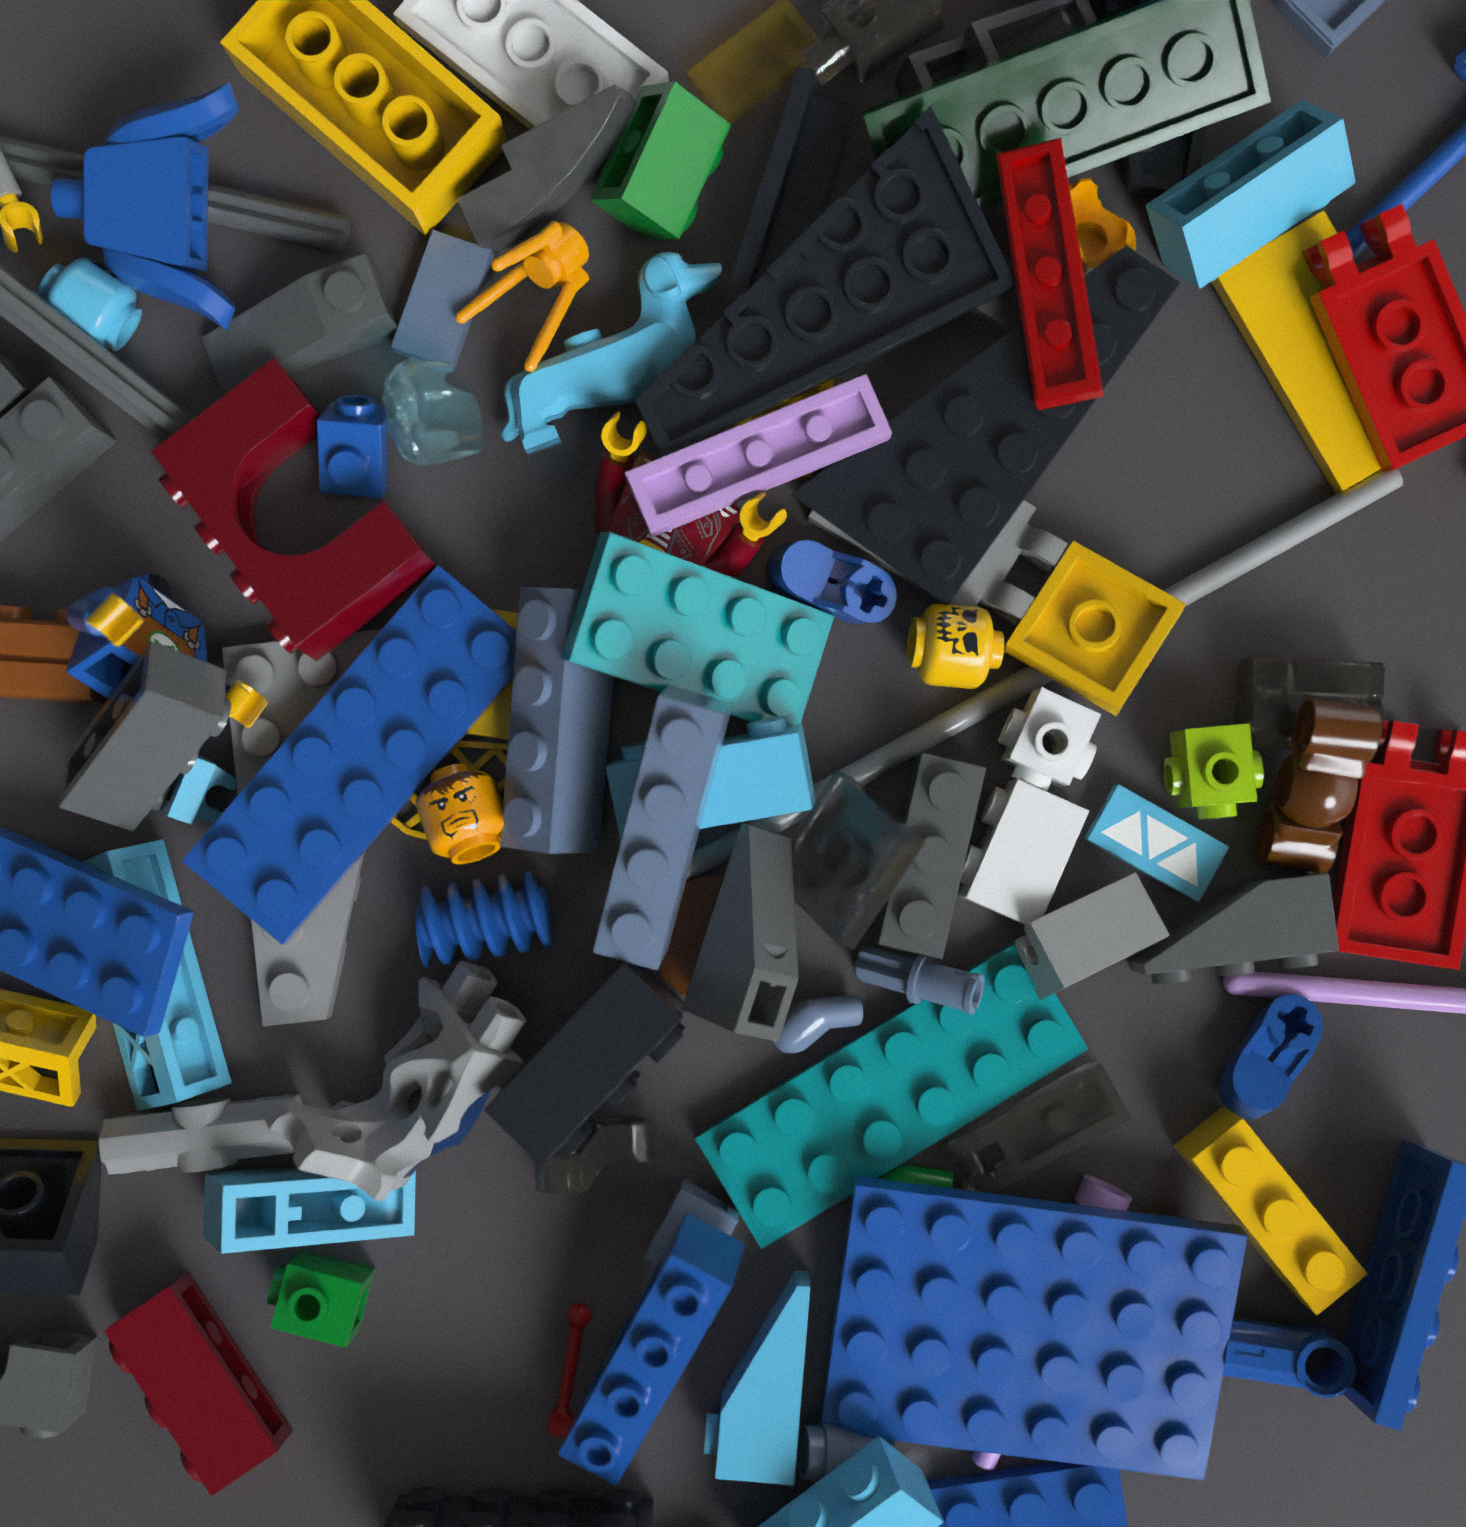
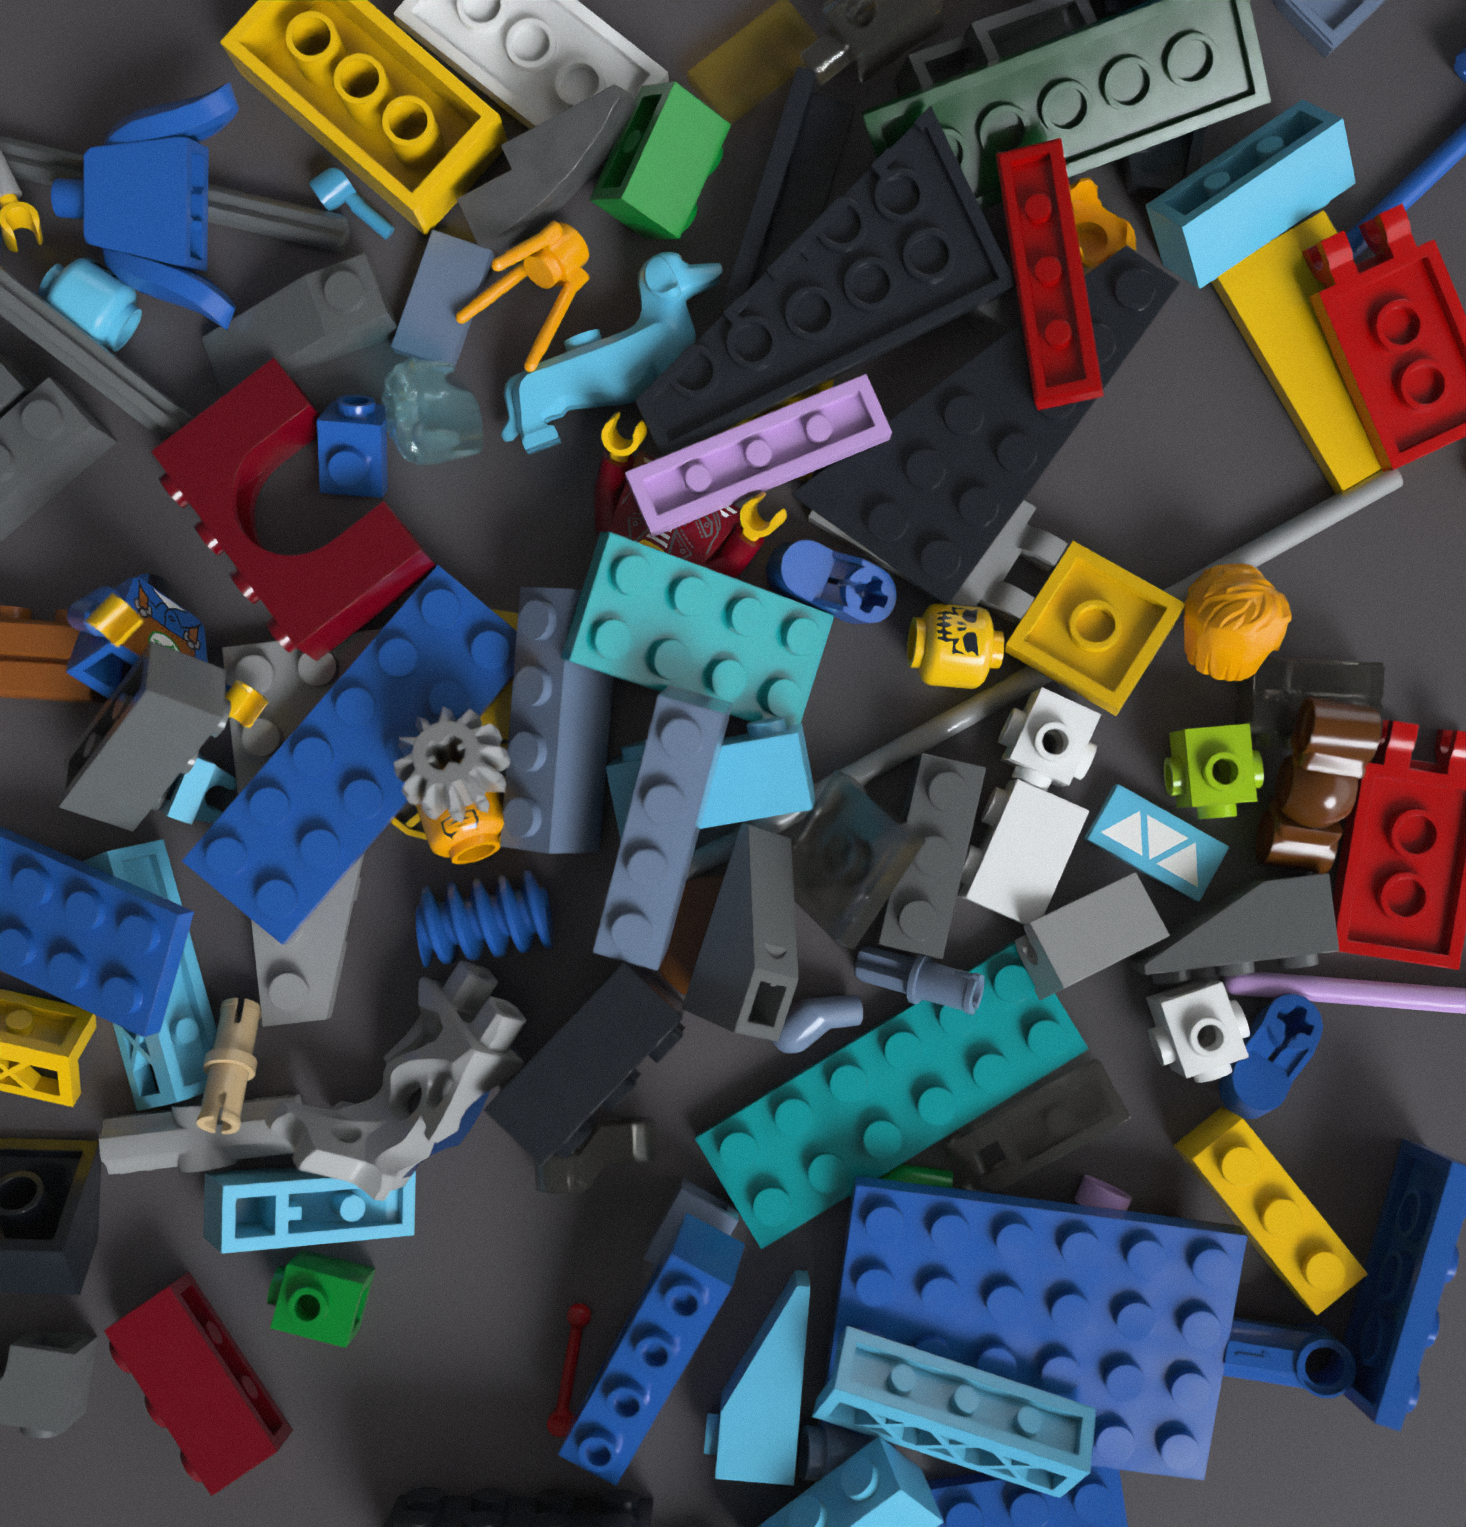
none -> tan pin [196,998,261,1134]
none -> dark azure hand [309,168,395,240]
none -> light grey gear [394,706,510,823]
none -> medium azure fence [813,1326,1096,1498]
none -> white brick [1146,977,1250,1083]
none -> light orange hair [1183,563,1292,681]

